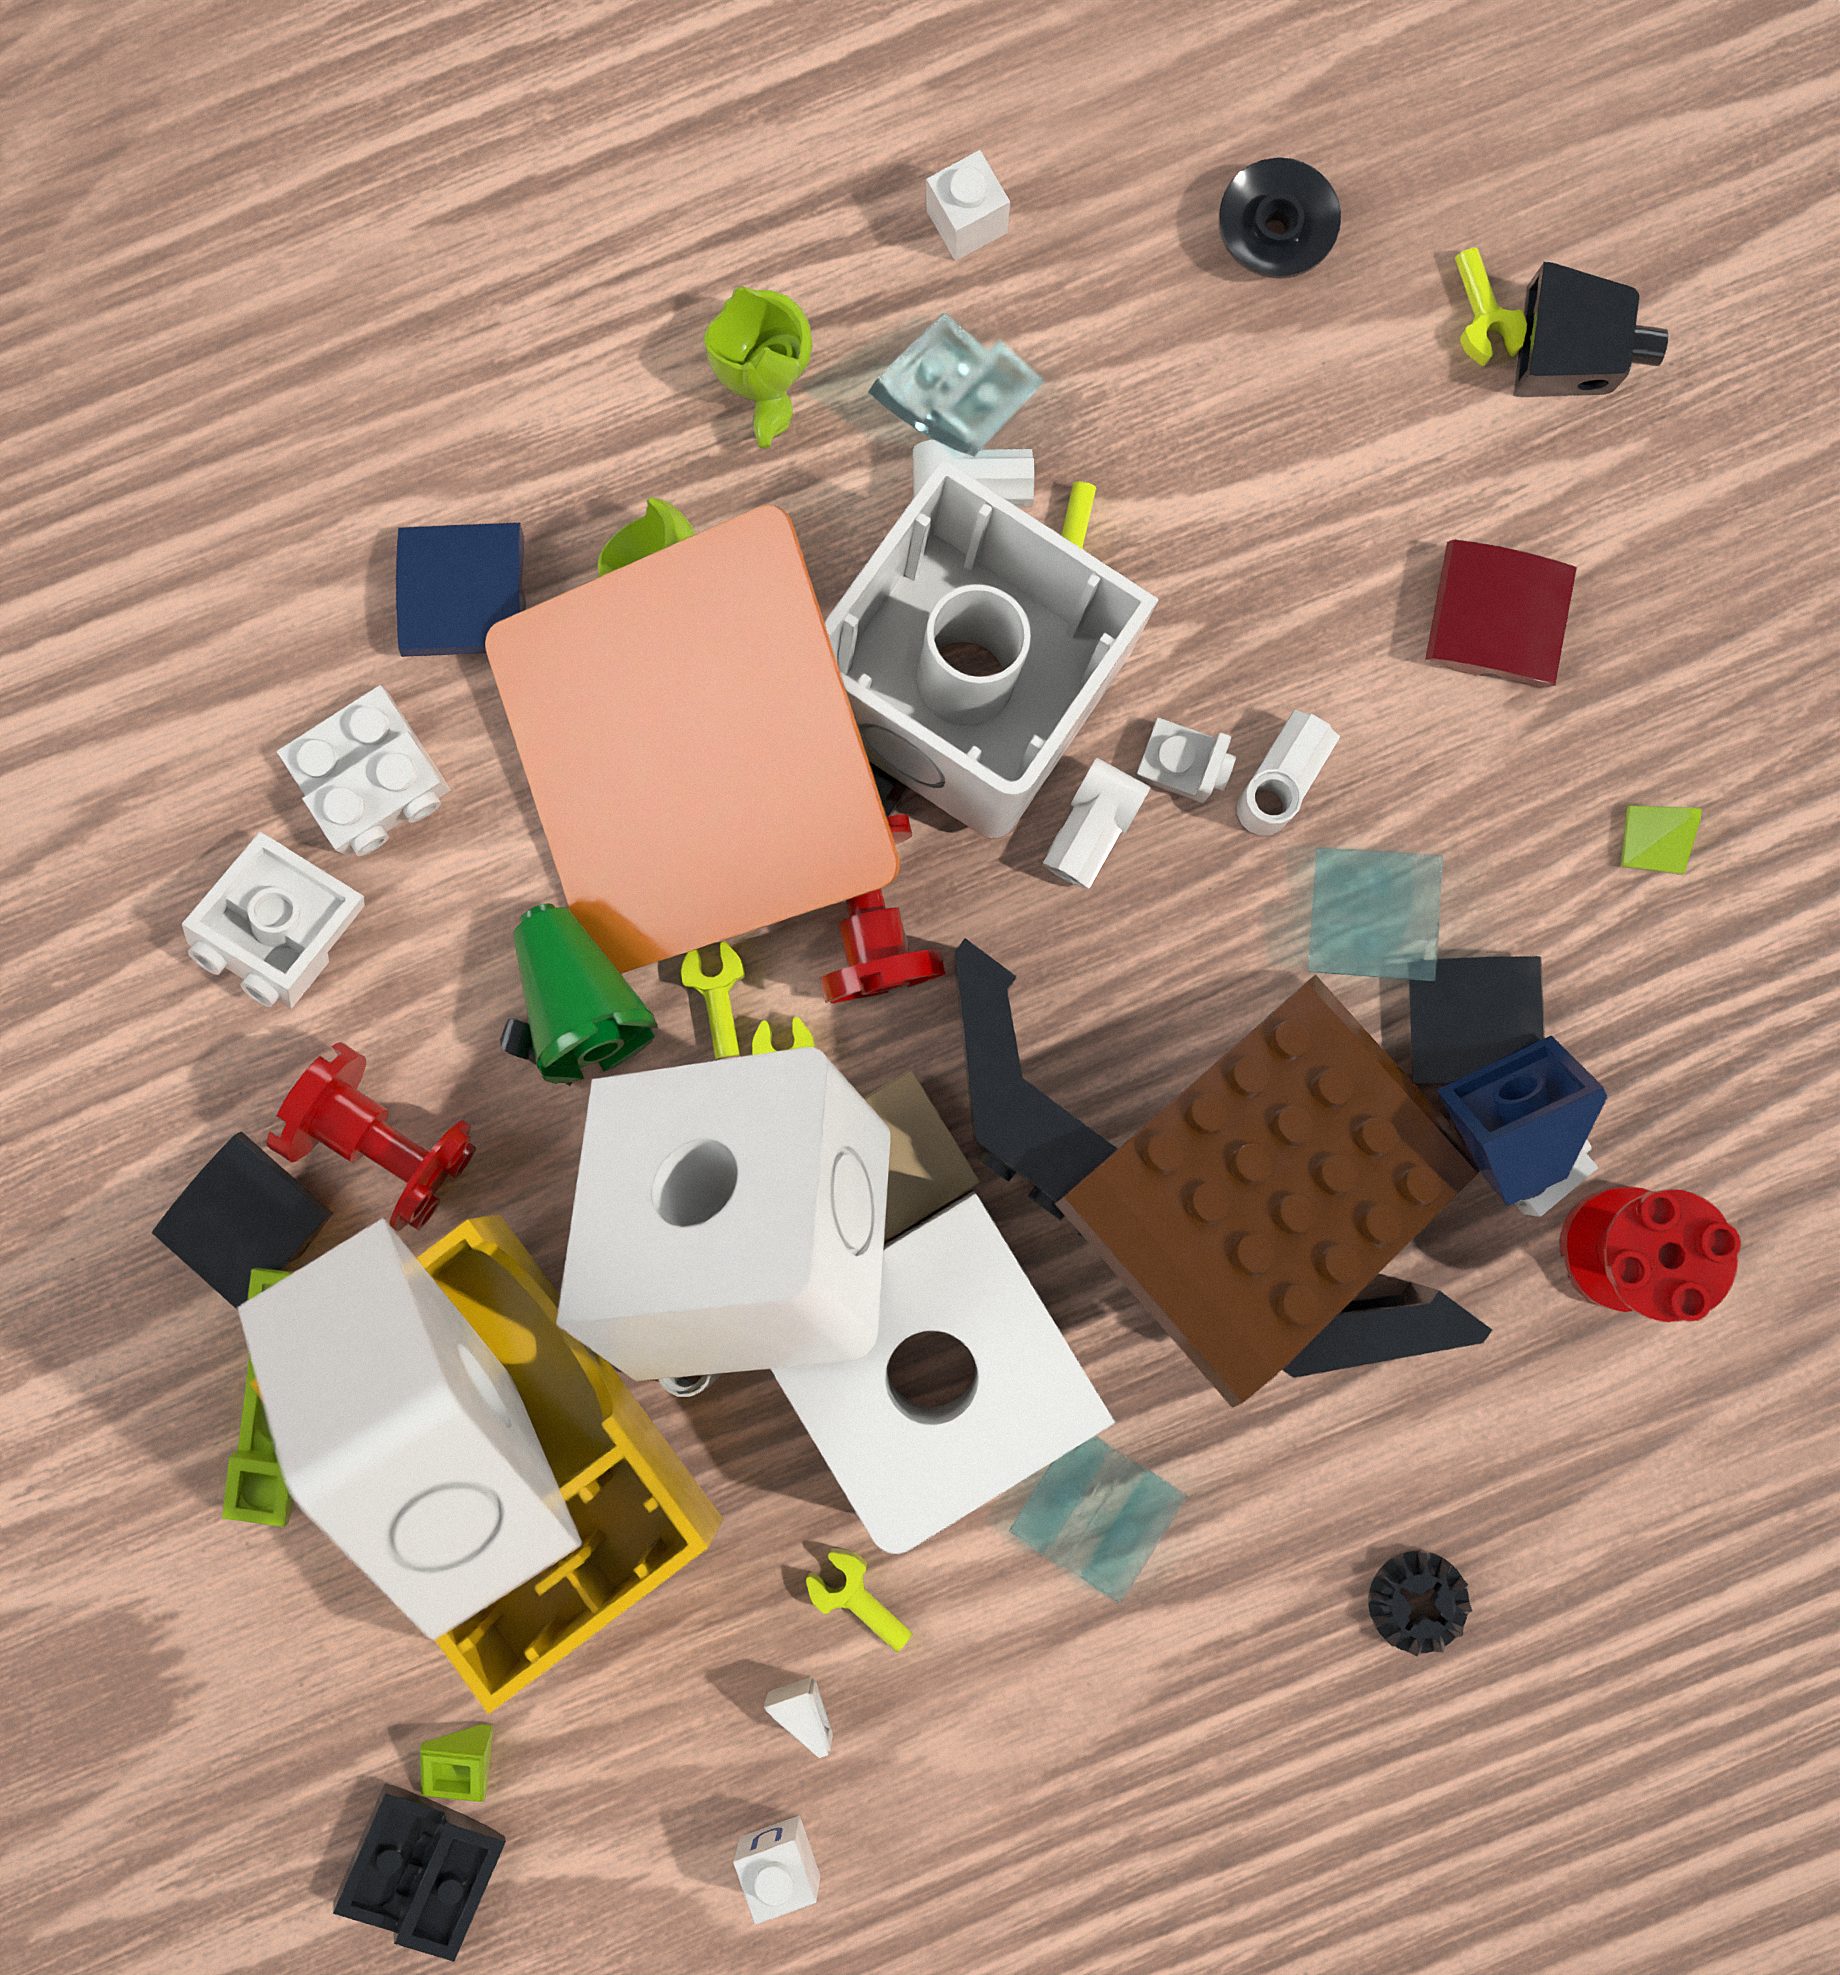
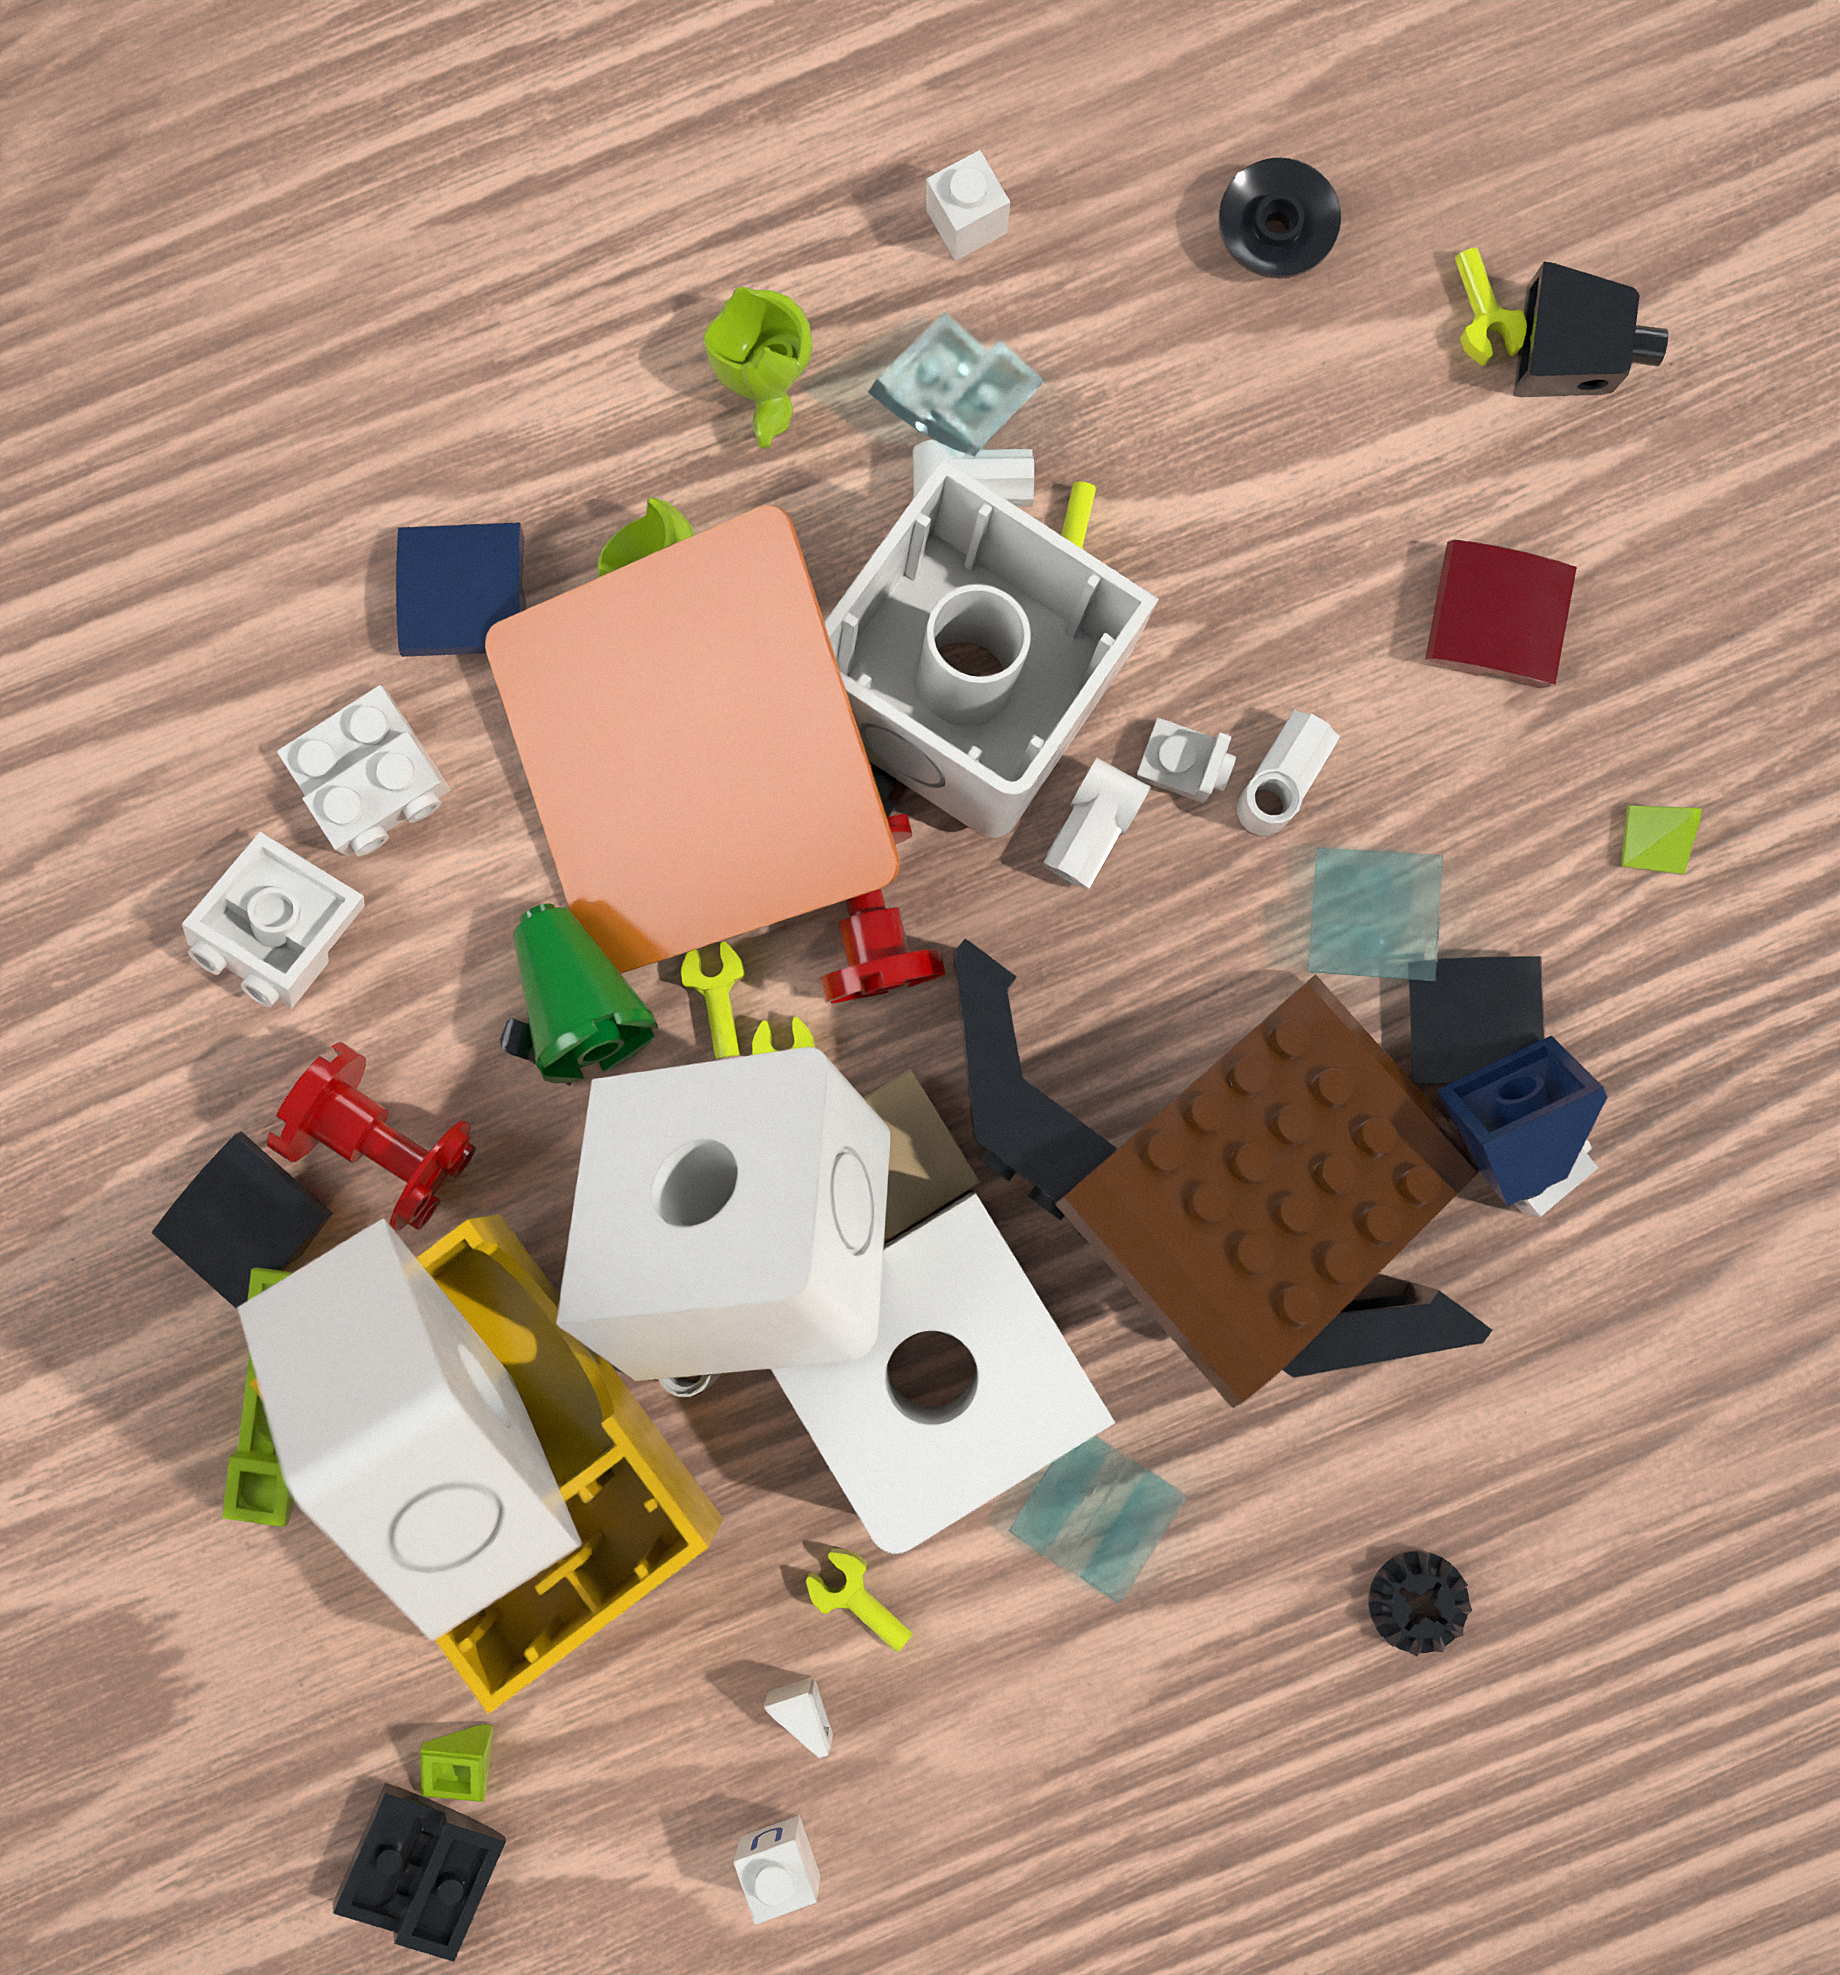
red piece [1559,1186,1741,1323] -> none

